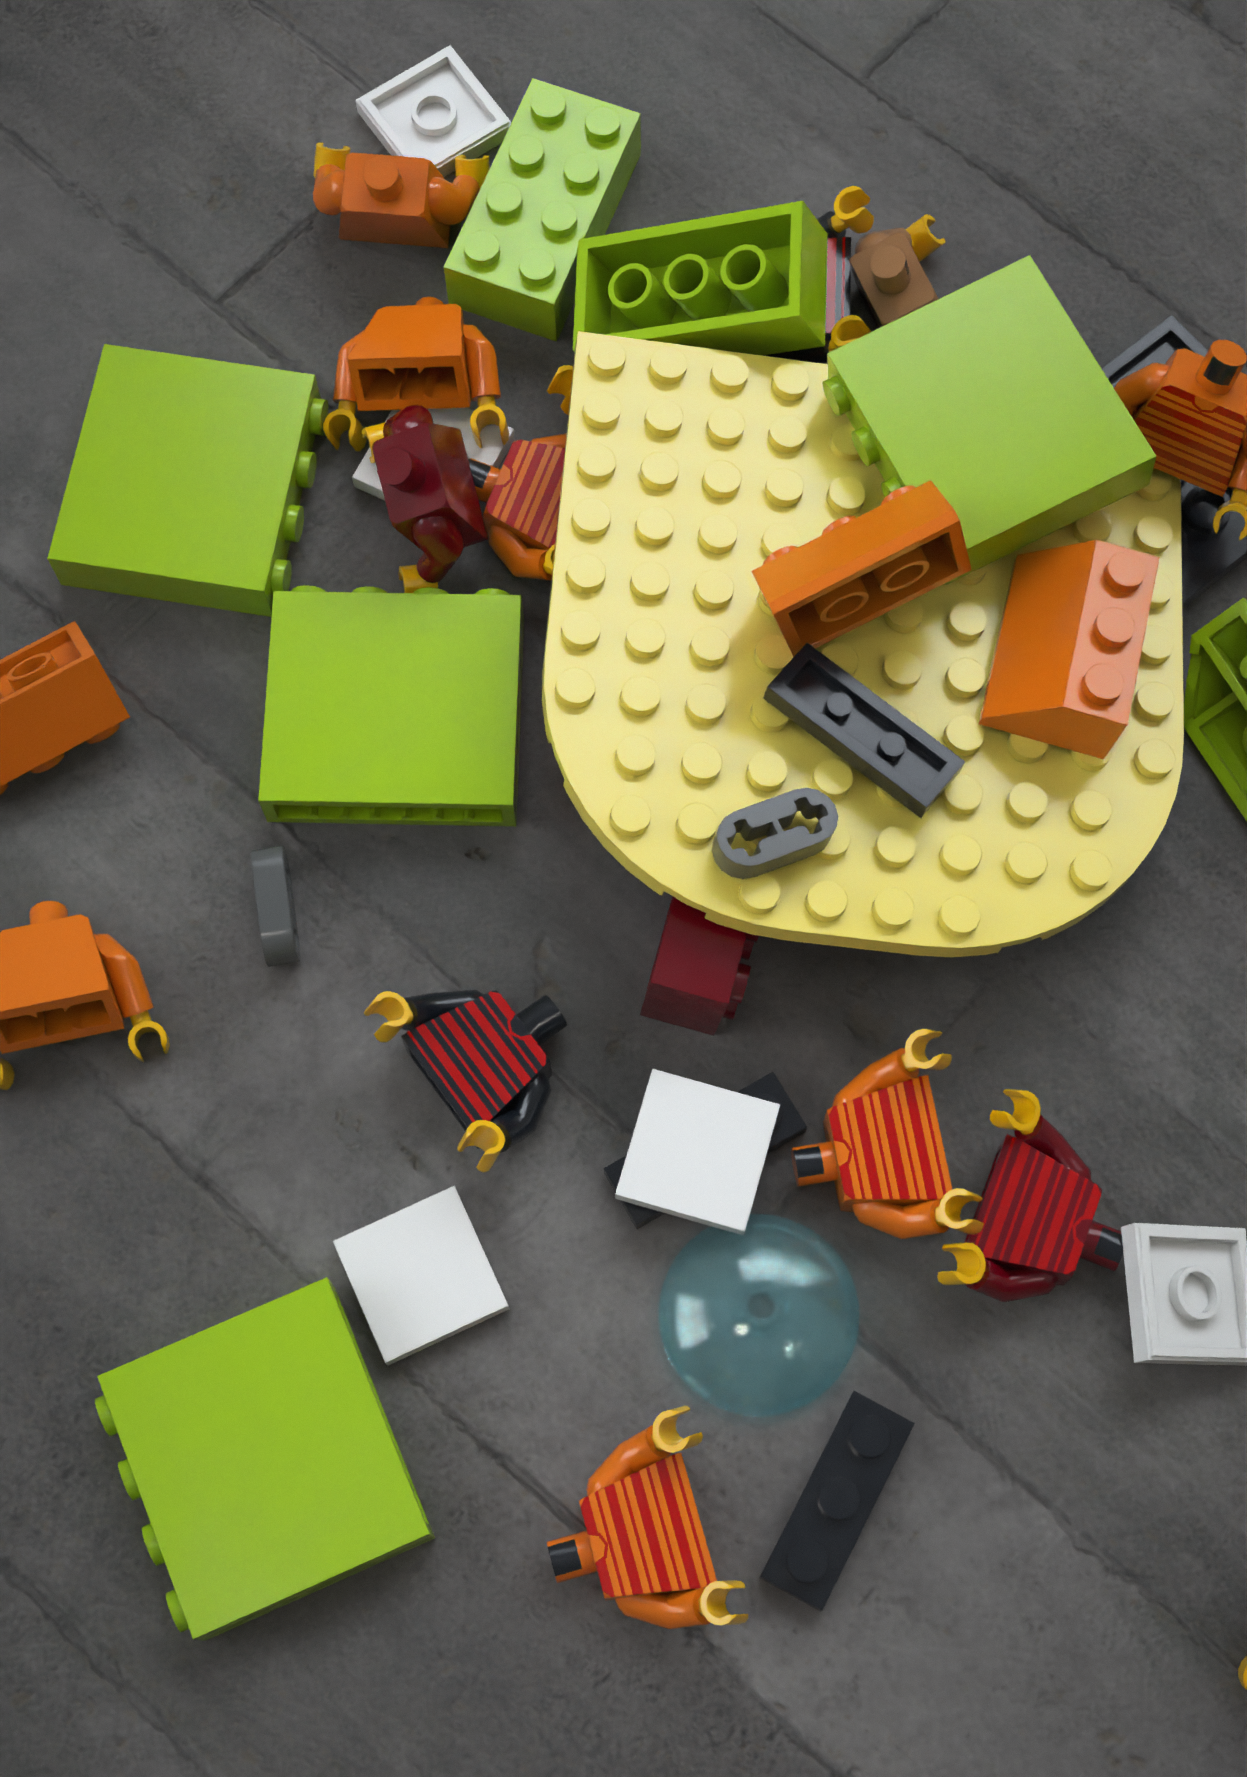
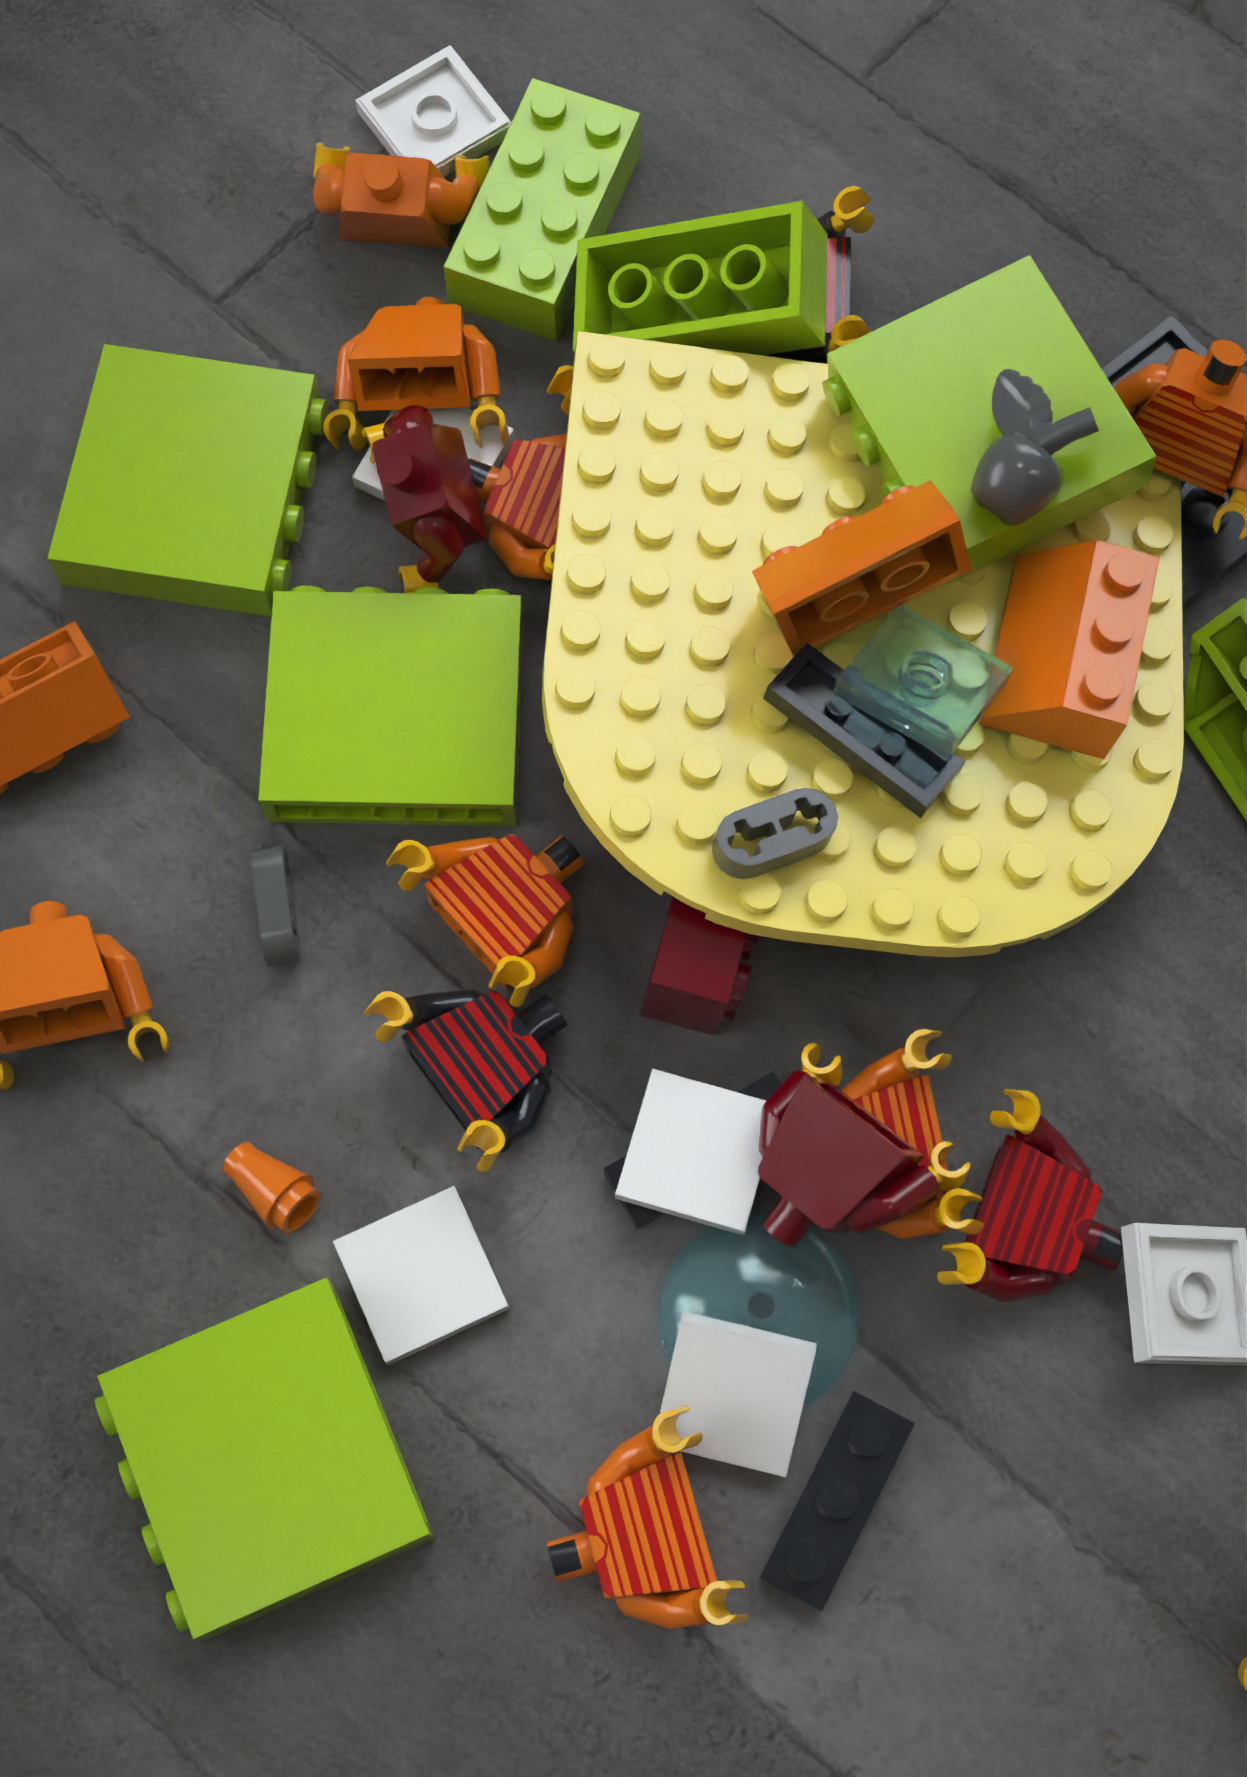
medium nougat torso [849,214,946,328] -> none
none -> orange cone [222,1142,321,1234]
none -> torso [386,834,585,1007]
none -> white tile [660,1311,817,1477]
none -> dark red torso [757,1043,971,1248]
none -> clear light blue plate [833,605,1013,759]
none -> dark grey piece [971,369,1099,525]

